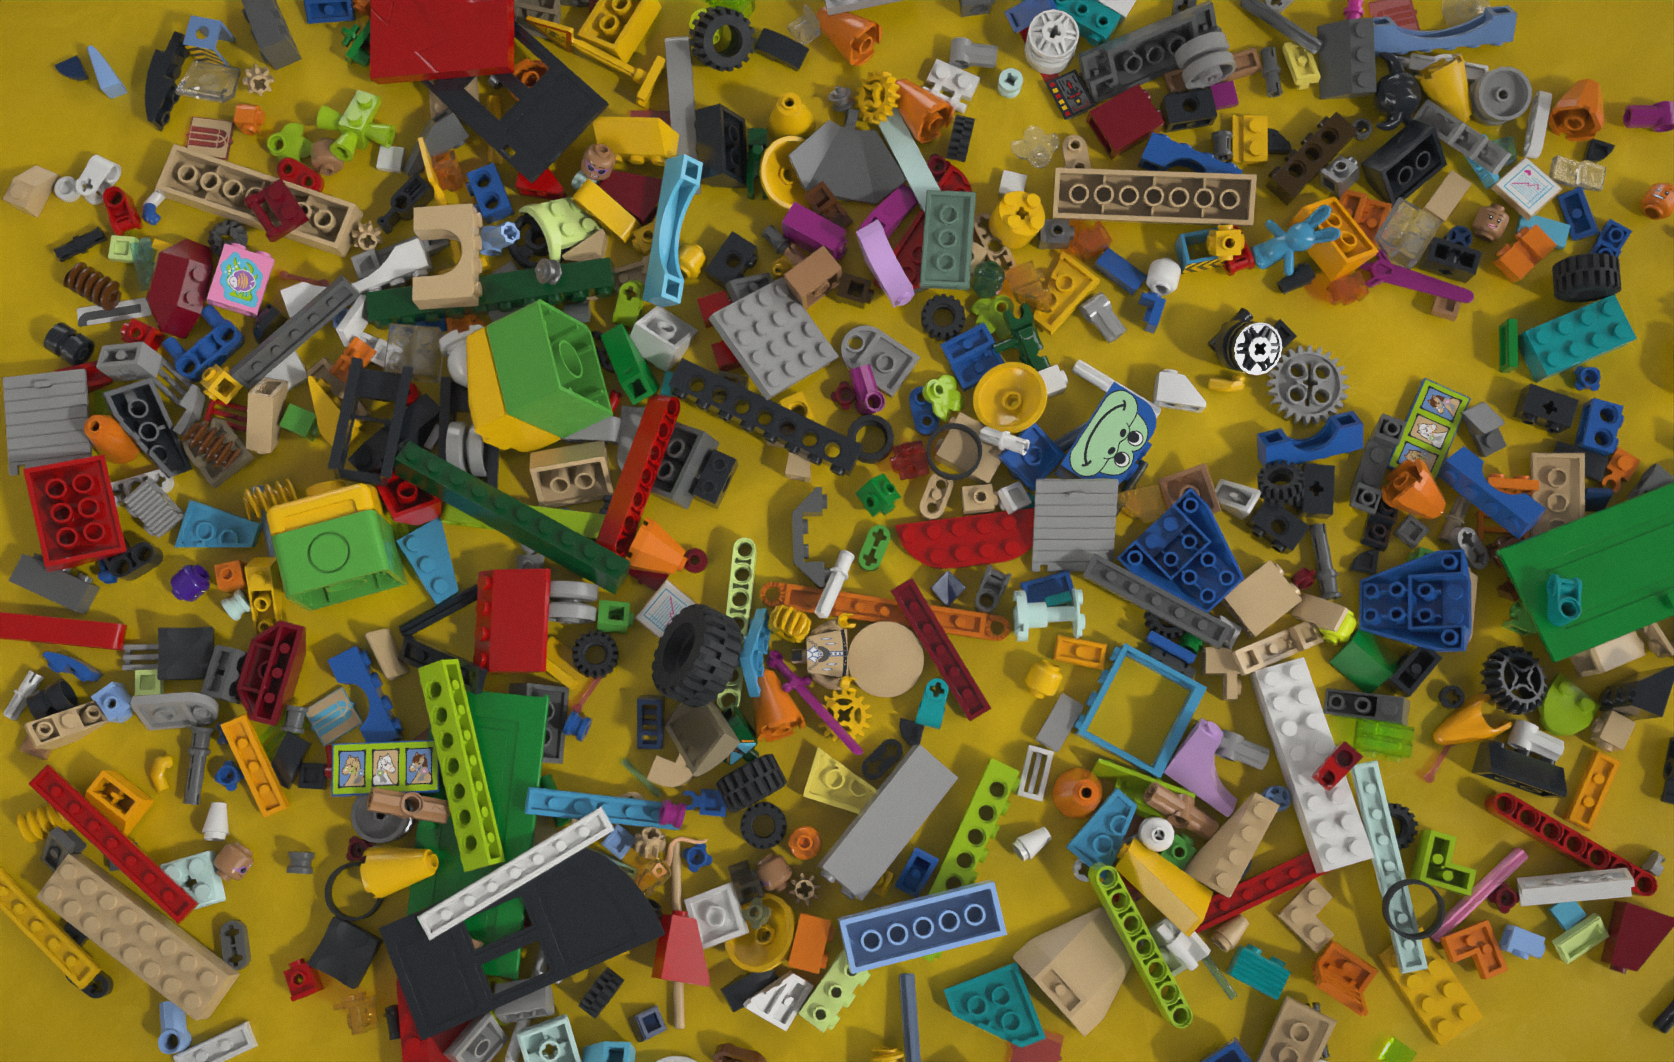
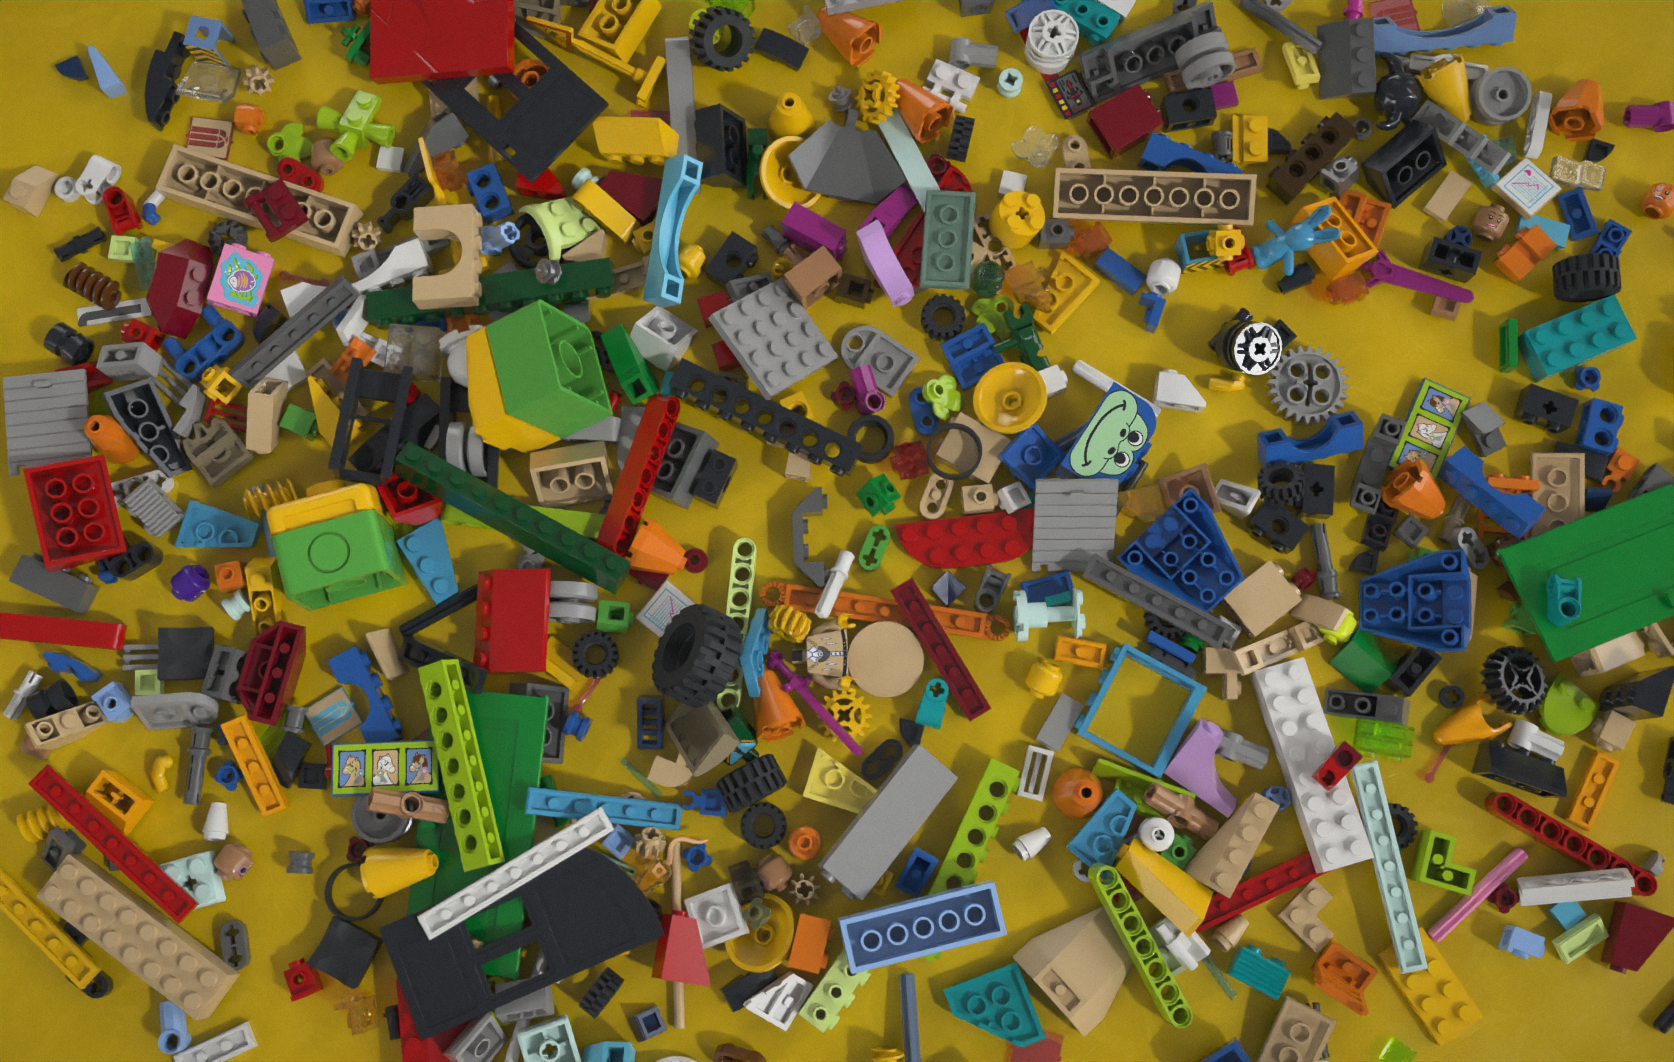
reddish brown piece [181,420,241,474] -> none
medium nougat head [581,144,616,181] -> none
lime piece [613,279,645,328] -> none
magenta wheel [658,799,686,829] -> none
reddish brown slope [803,181,854,229] -> none
white axle [979,427,1030,455] -> none
light grey piece [1079,292,1126,344] -> none
dark grey pin [1260,47,1283,98] -> none
clear slope [1374,197,1442,269] -> none
black tyre [1382,879,1445,940] -> none
orange plate [1439,920,1508,979] -> none

